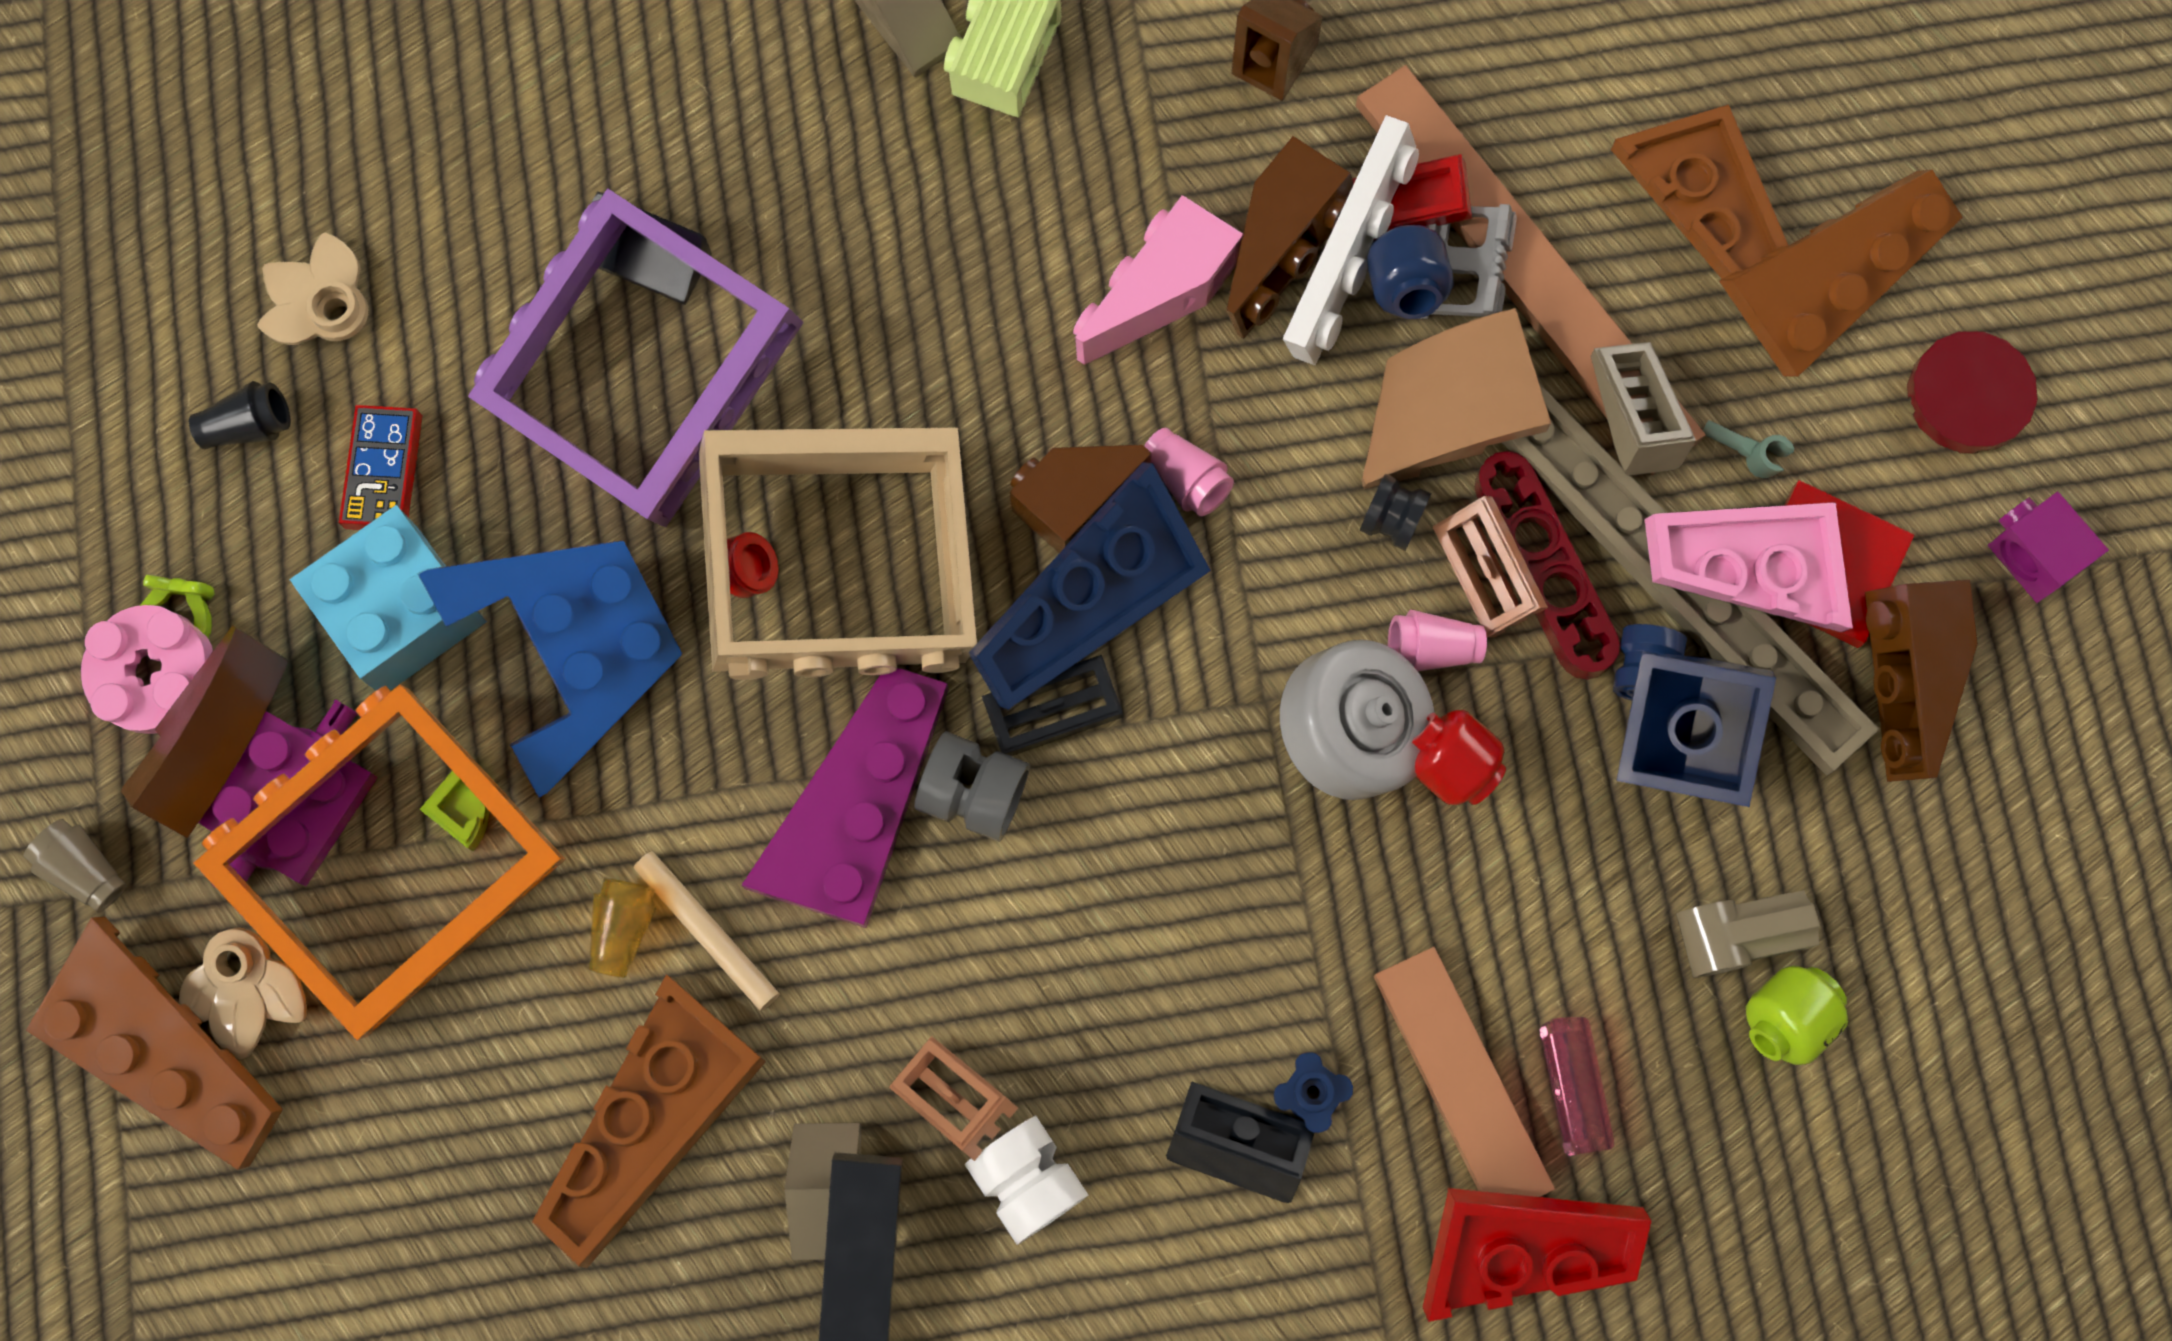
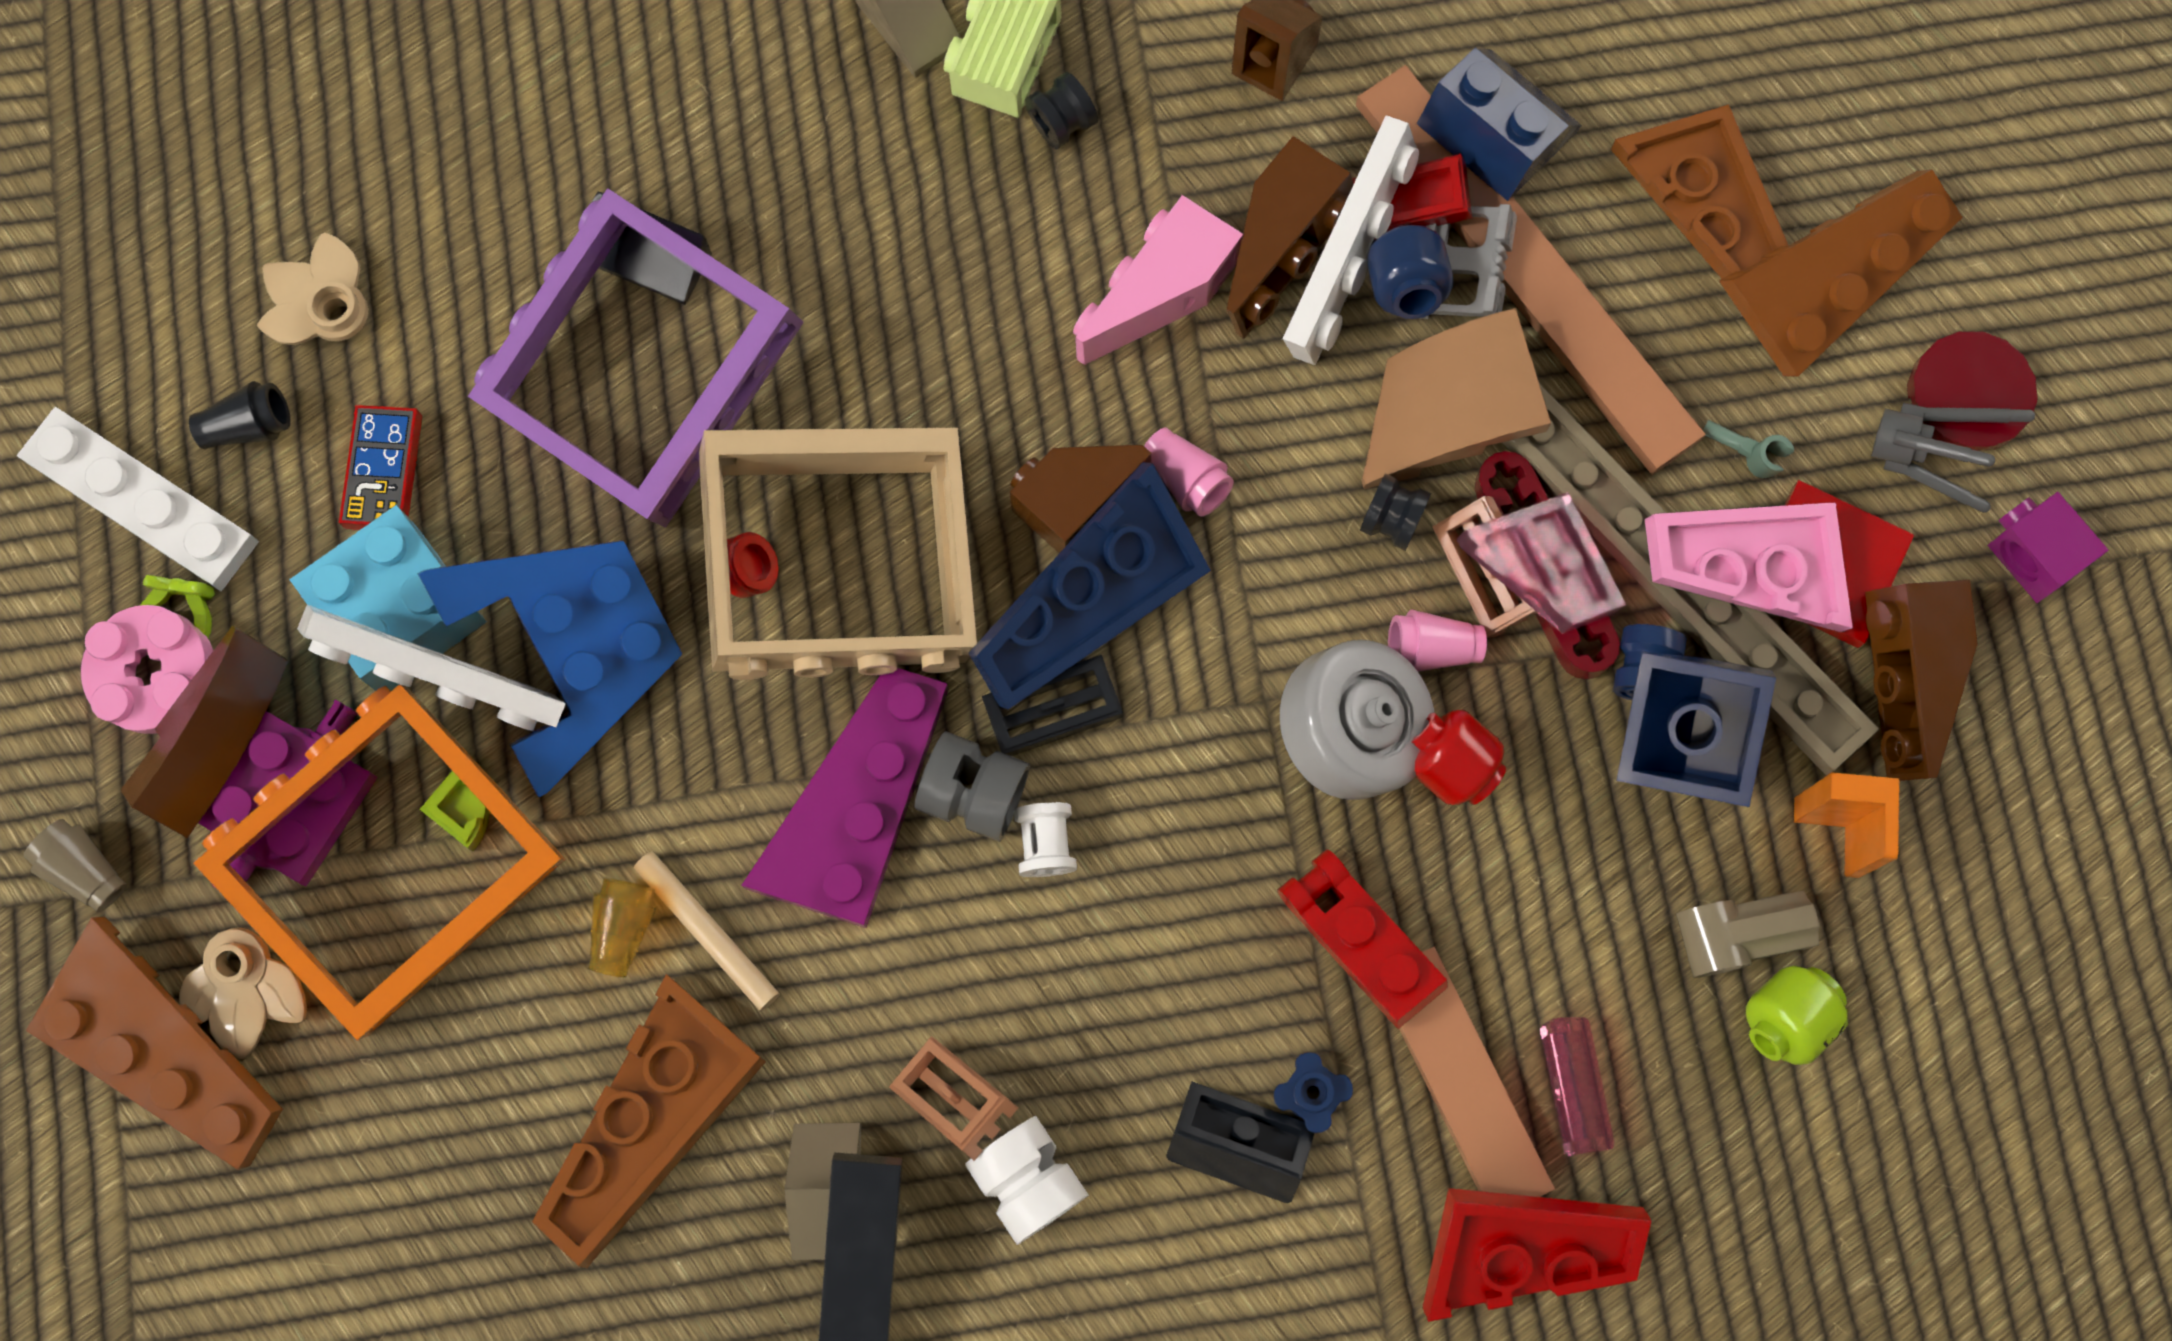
dark tan slope [1591,342,1696,476] -> none
none -> white plate [16,407,259,591]
none -> white plate [297,605,566,731]
none -> white bush [1014,802,1077,877]
none -> black wheel [1025,71,1098,150]
none -> red plate [1277,849,1448,1029]
none -> dark blue slope [1416,47,1582,201]
none -> clear pink wing [1457,492,1626,634]
none -> orange panel [1794,773,1899,878]
none -> dark grey plant [1871,402,2035,513]

